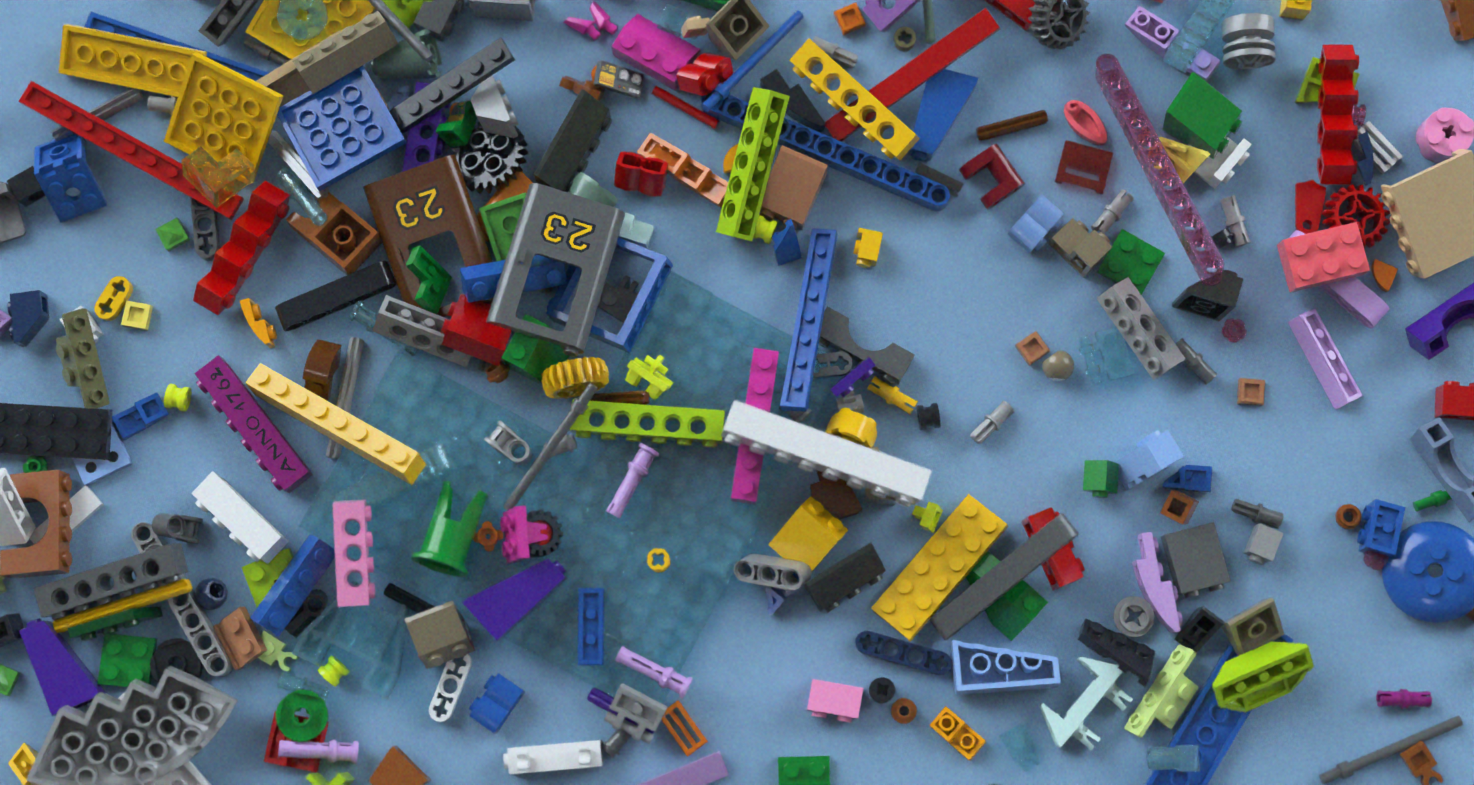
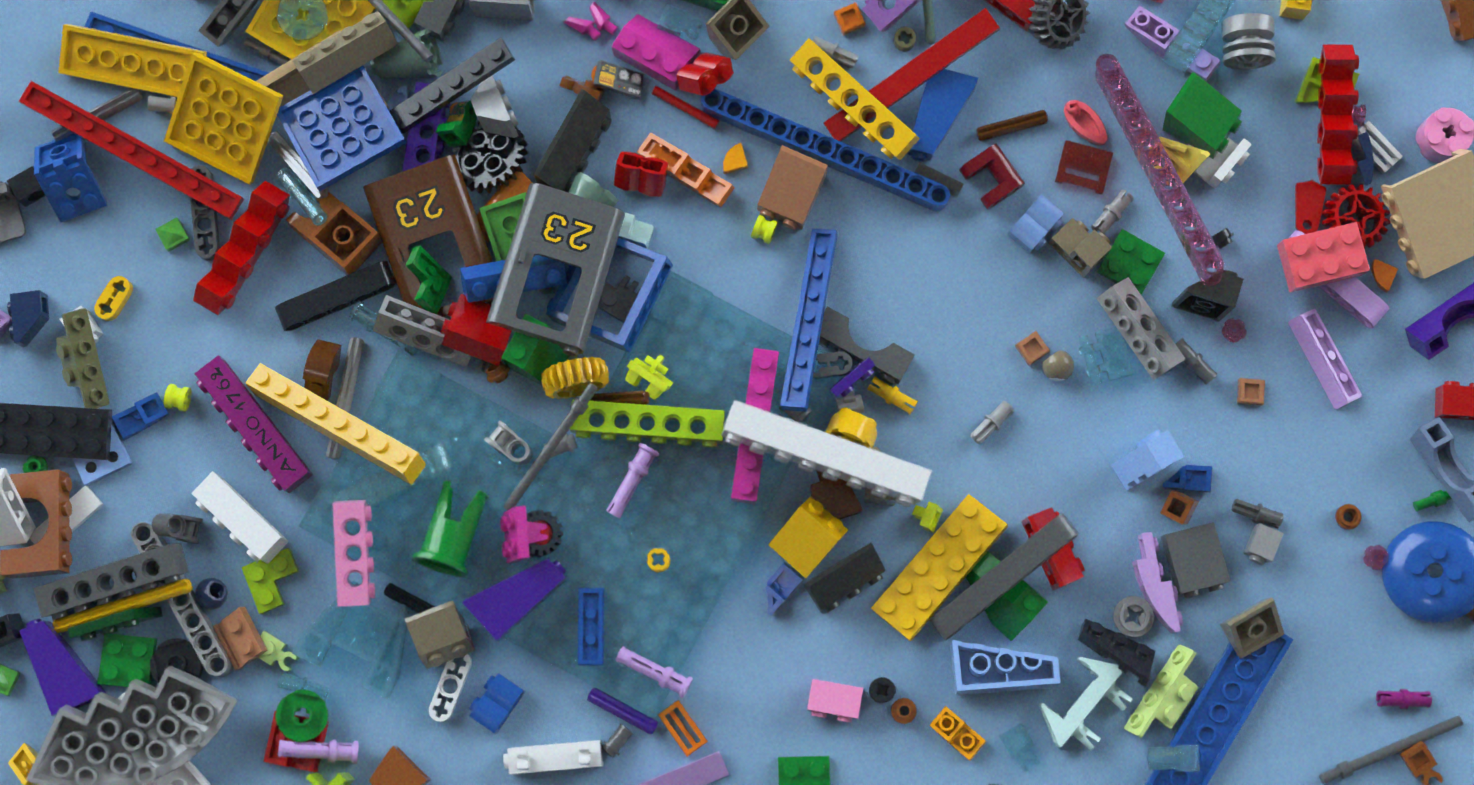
light yellow tile [121,301,153,330] -> none
clear yellow brick [181,146,255,208] -> none
light orange slope [239,298,277,348] -> none
blue brick [250,534,335,637] -> none
black piece [285,589,328,638] -> none
neon yellow wheel [317,655,350,687] -> none
orange plate [473,521,504,552] -> none
light grey plate [604,683,668,744] -> none
tan plate [681,16,710,38] -> none
blue bar [701,10,804,112] -> none
lime brick [716,87,790,241] -> none
light grey beam [734,553,812,590] -> none
black slope [760,69,826,133] -> none
blue slope [772,219,802,266] -> none
yellow brick [853,227,883,268] -> none
dark blue beam [855,631,952,675] -> none
black wheel [916,403,941,430] -> none
green brick [1083,460,1119,498] -> none
black slope [1174,606,1224,653] -> none
lime wedge [1212,642,1314,712] -> none
light grey pin [1220,195,1251,247] -> none
blue bracket [1357,499,1406,557] -> none

